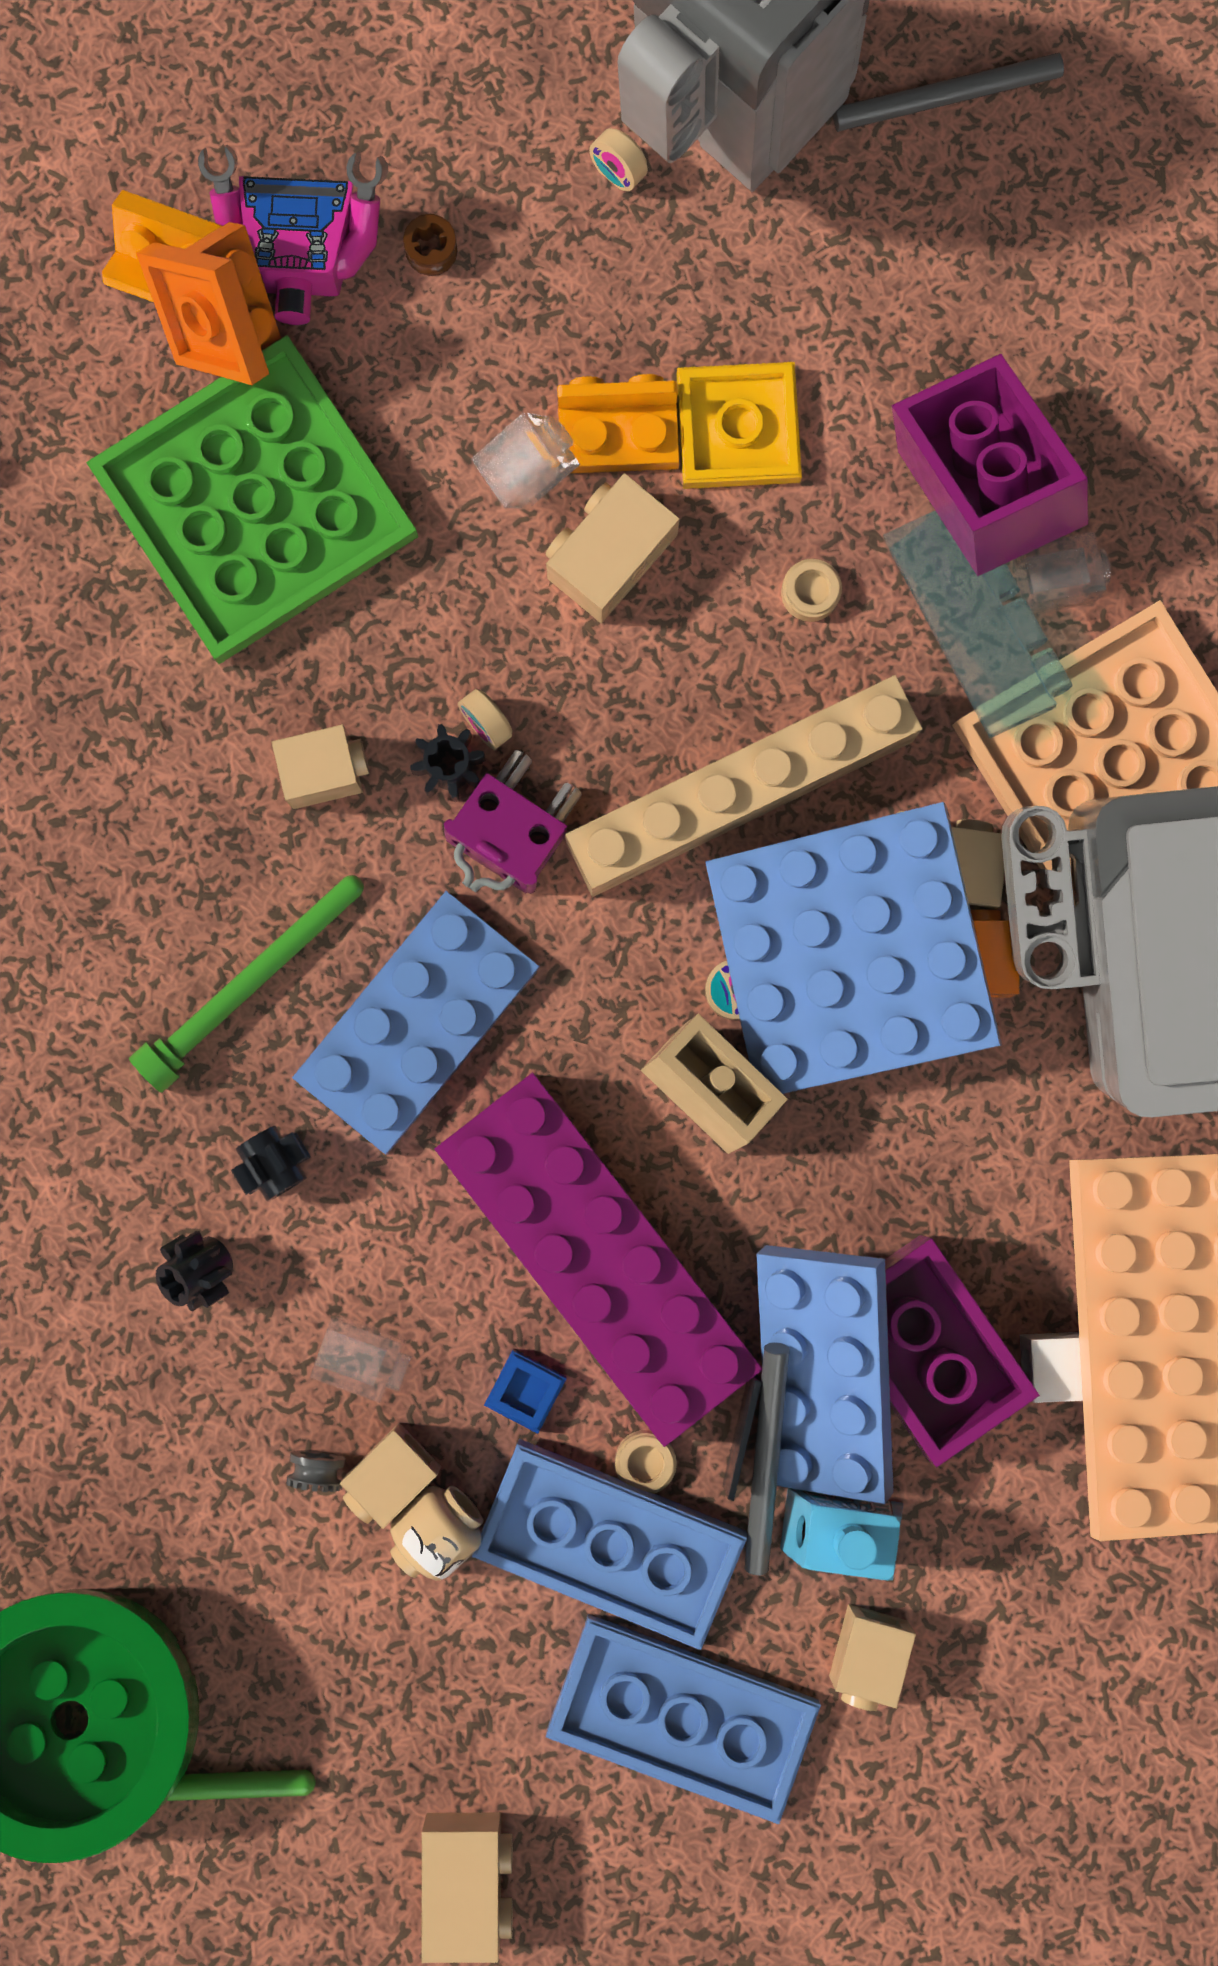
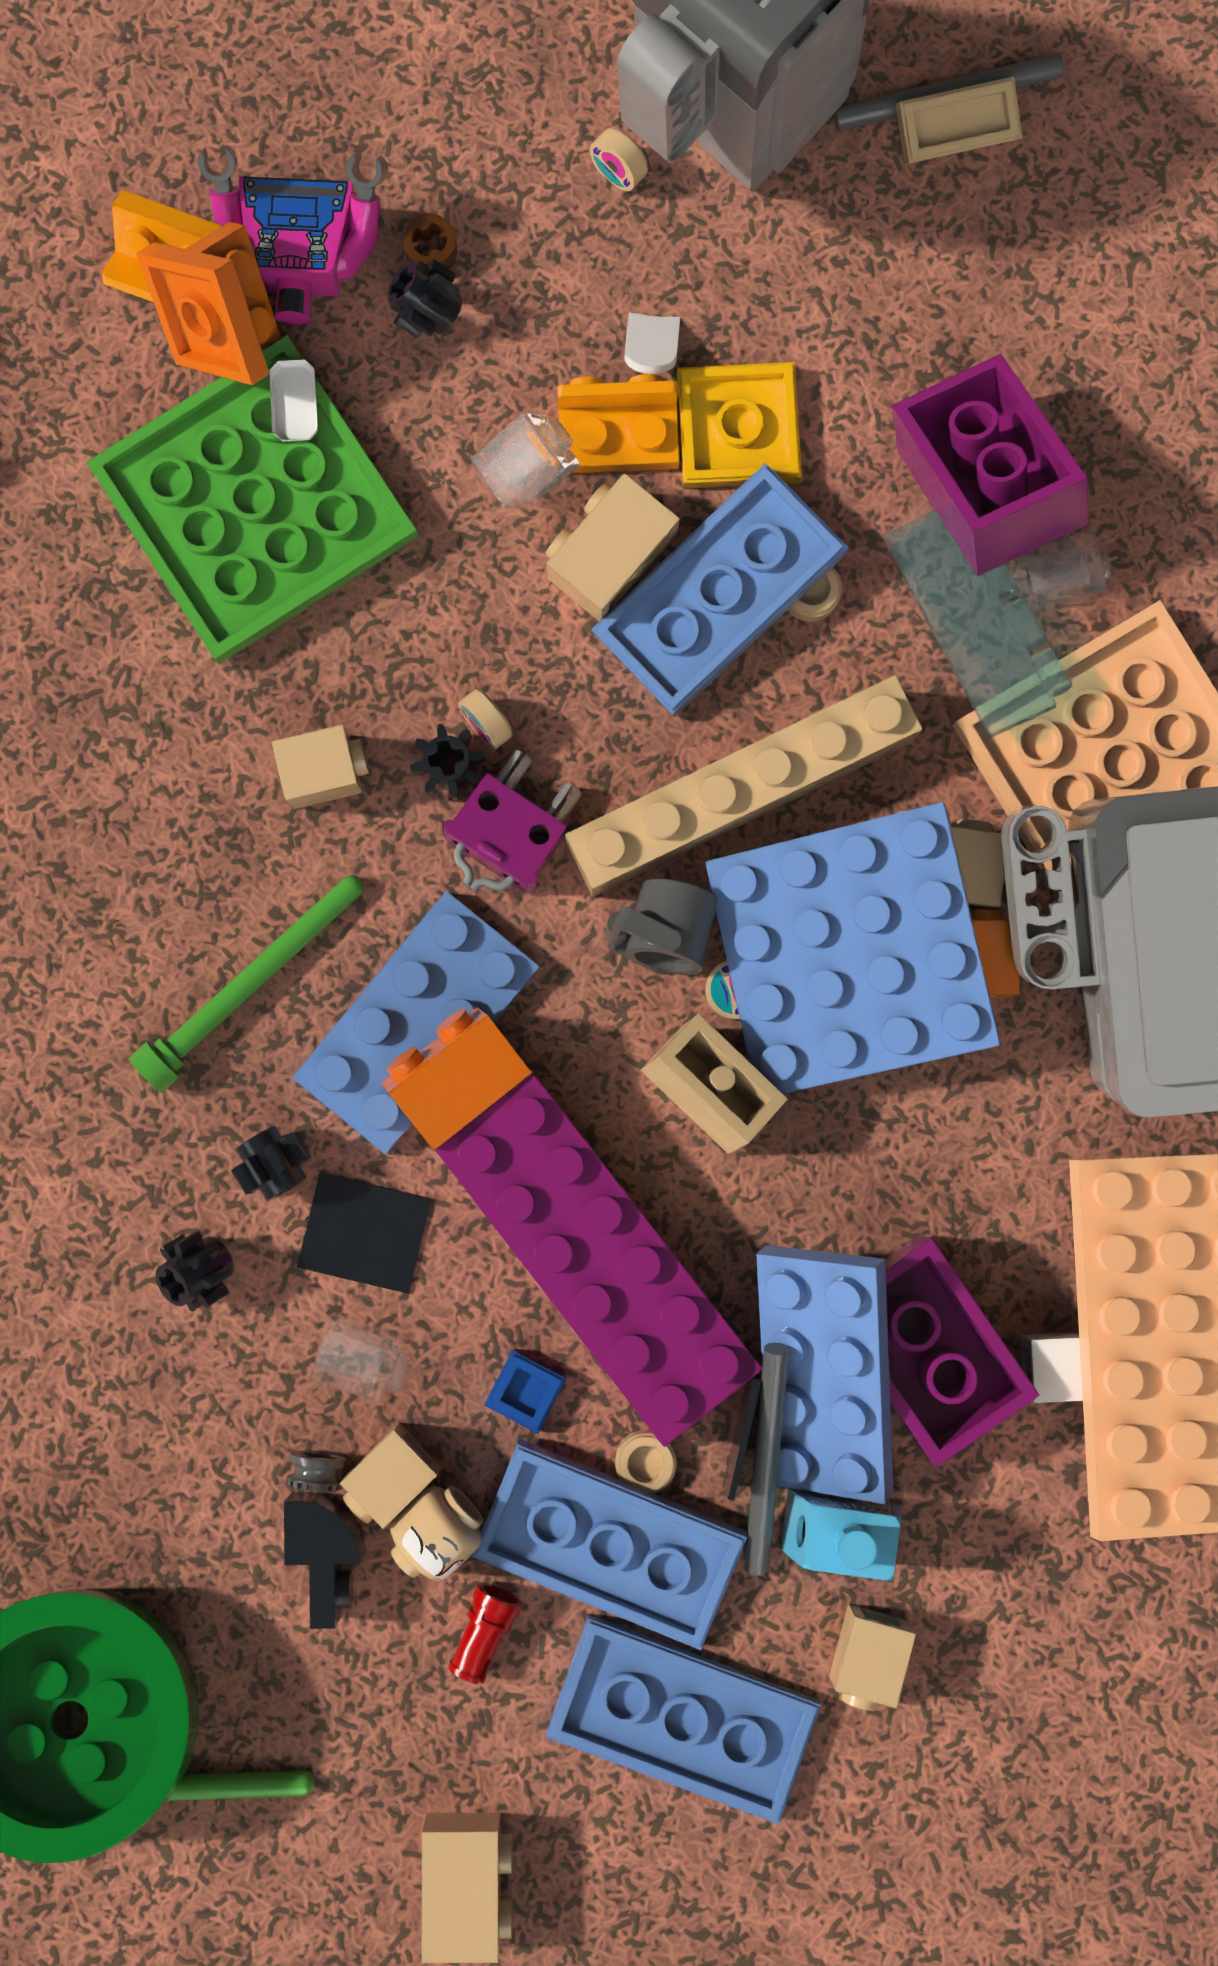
none -> white piece [269,360,318,442]
none -> black brick [284,1491,366,1629]
none -> black window [297,1173,431,1294]
none -> orange brick [380,1007,532,1150]
none -> black gear [388,258,462,338]
none -> red pin [448,1583,523,1684]
none -> medium blue tile [591,463,848,718]
none -> dark grey piece [605,879,717,975]
none -> white piece [624,313,680,374]
none -> tan tile [895,76,1023,165]

